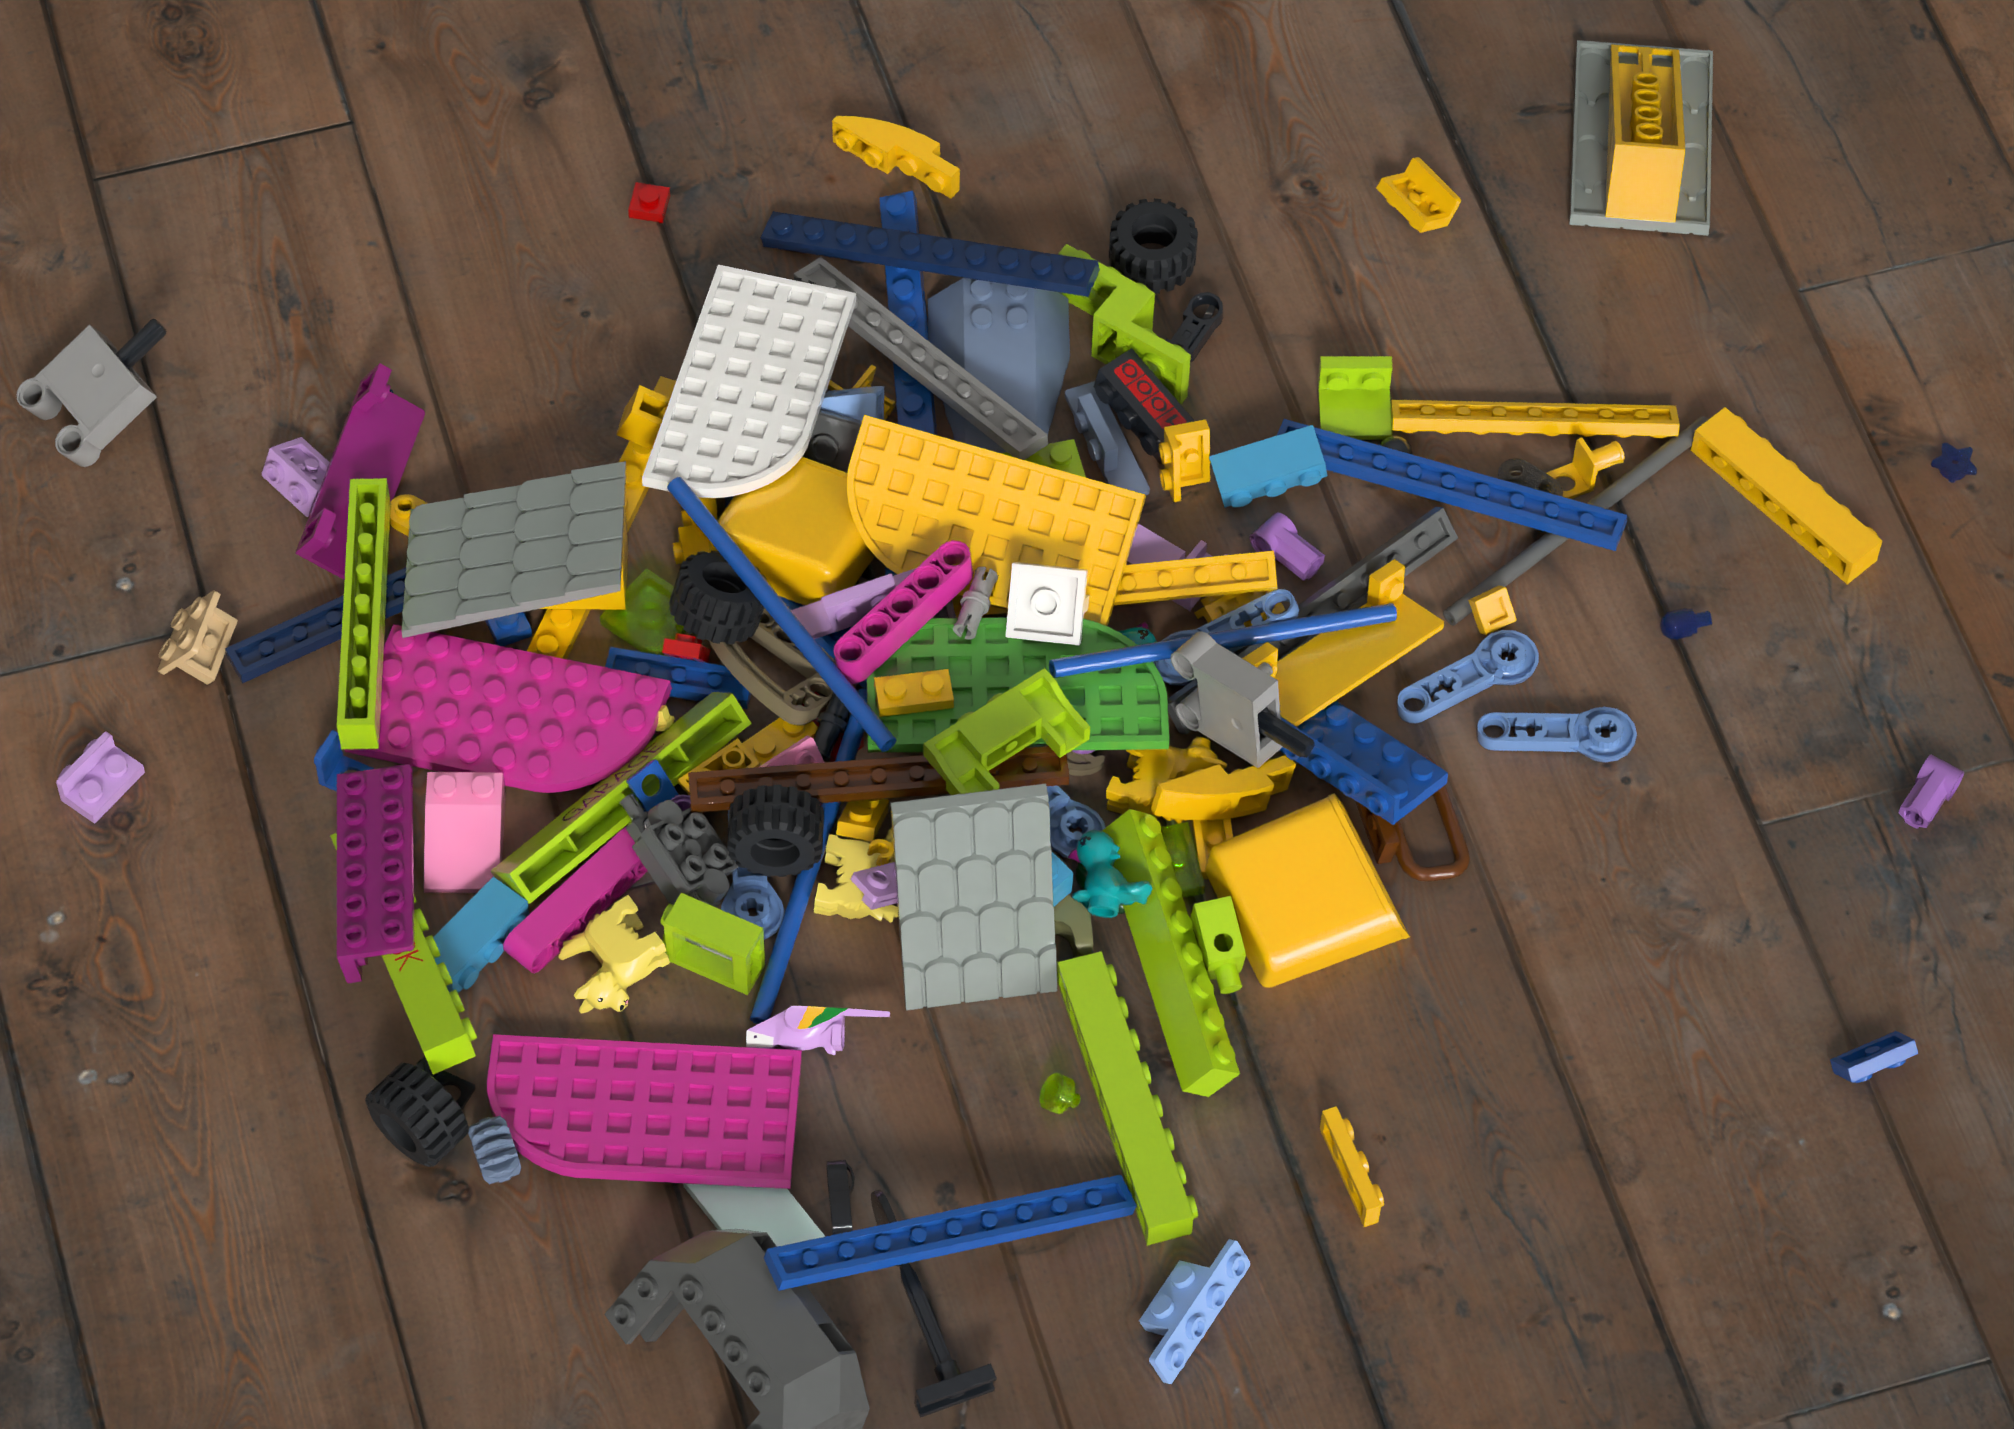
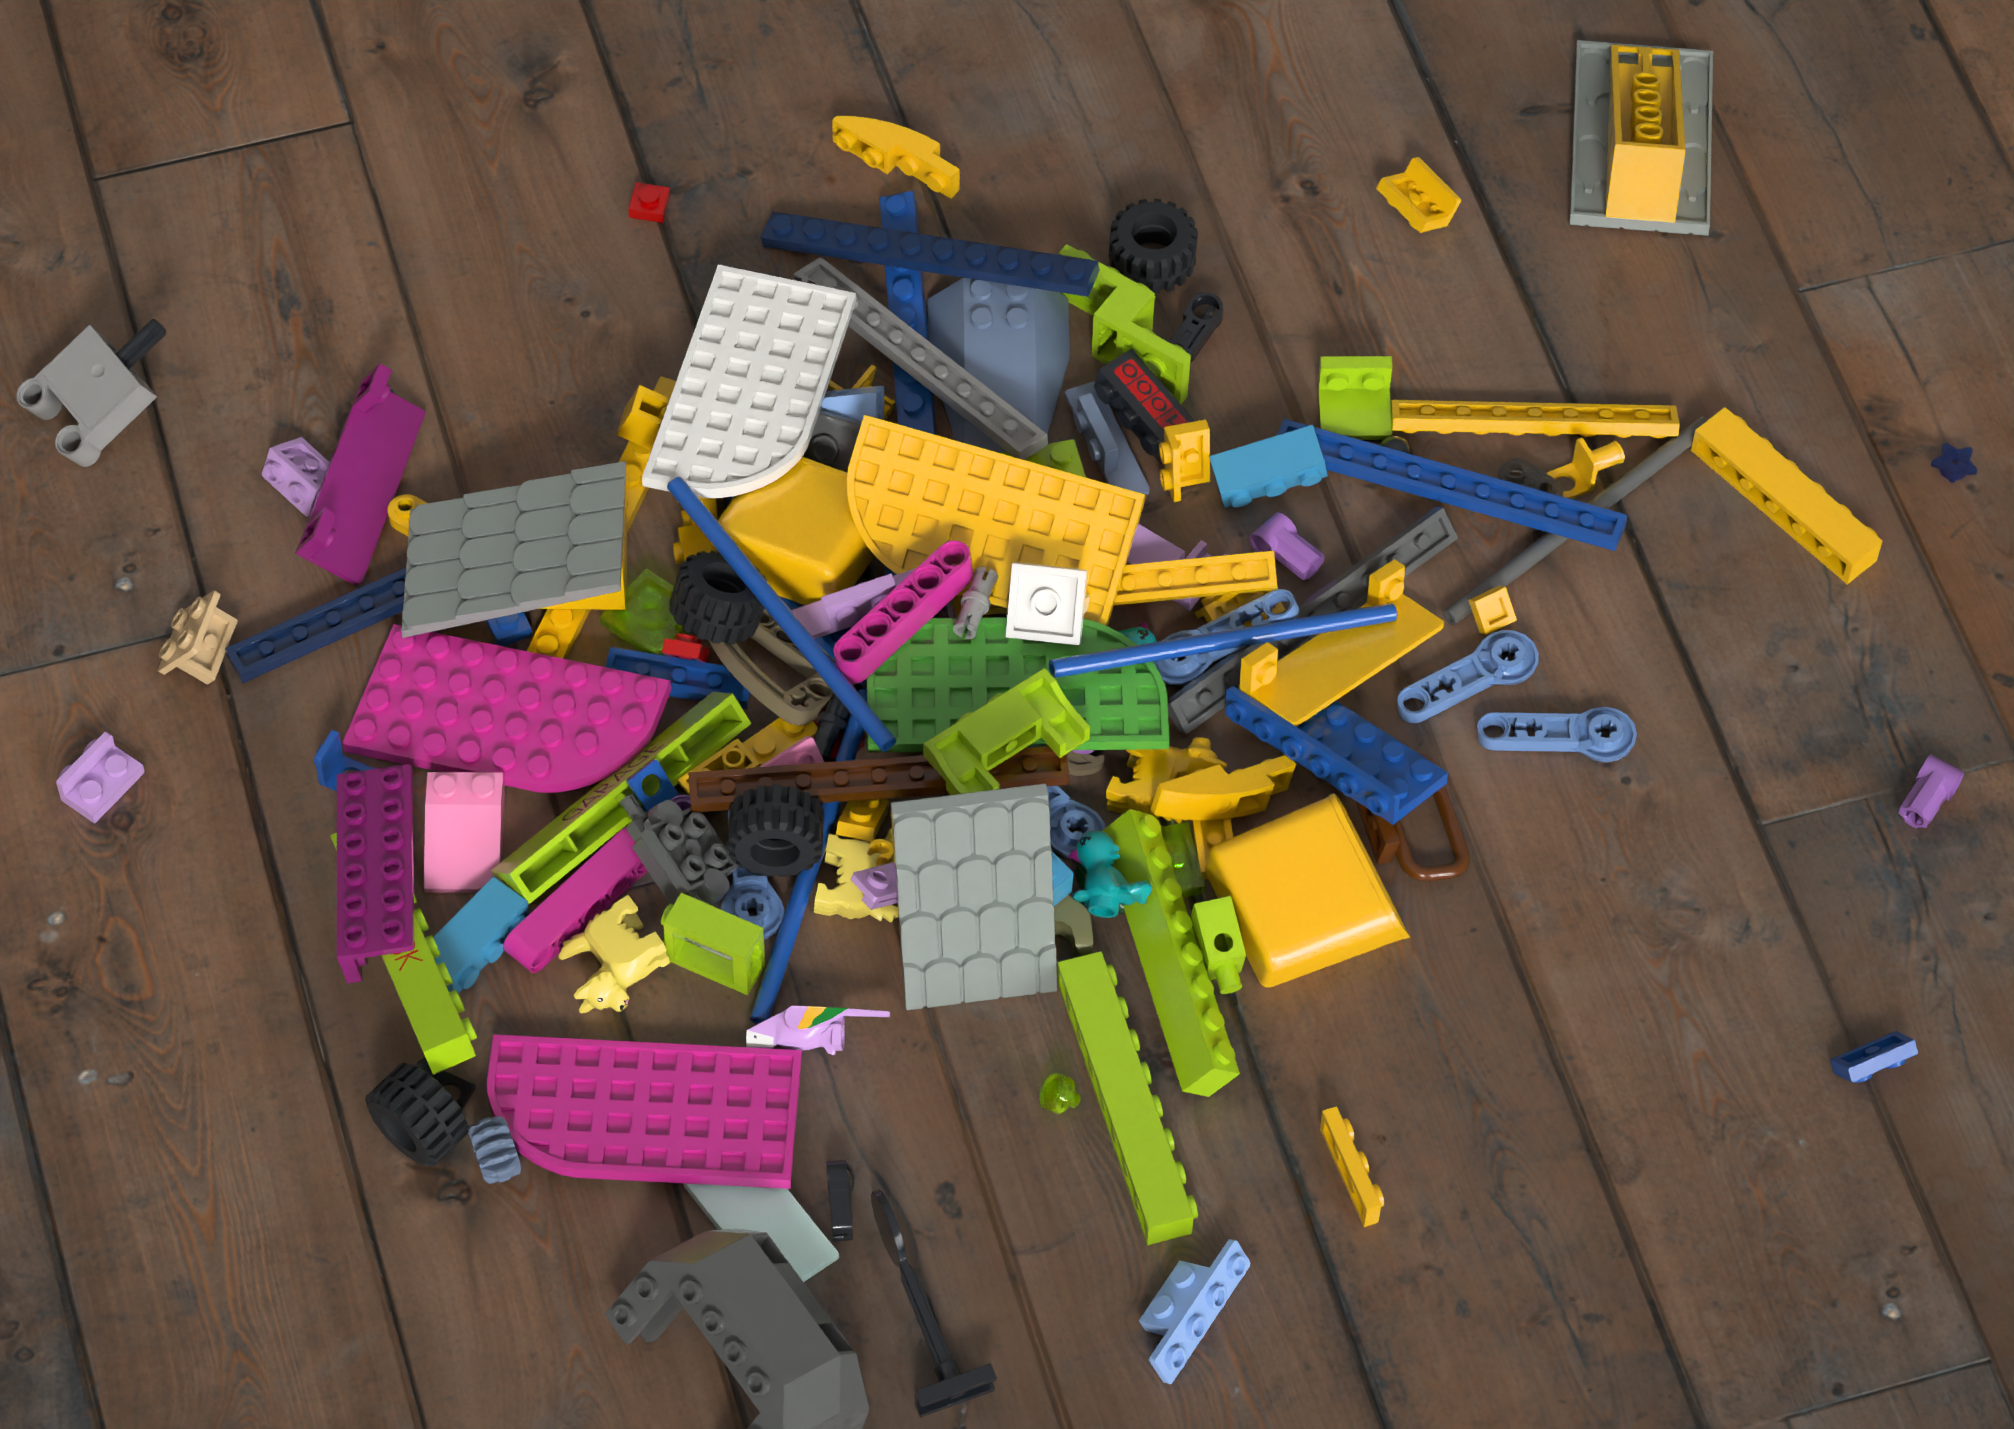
lime brick [337,478,391,749] -> none
light yellow piece [656,705,675,731] -> none
blue plate [764,1175,1137,1291] -> none
yellow plate [874,669,954,717] -> none
light grey piece [1170,631,1315,768] -> none
clear blue cylinder [1660,608,1712,640] -> none

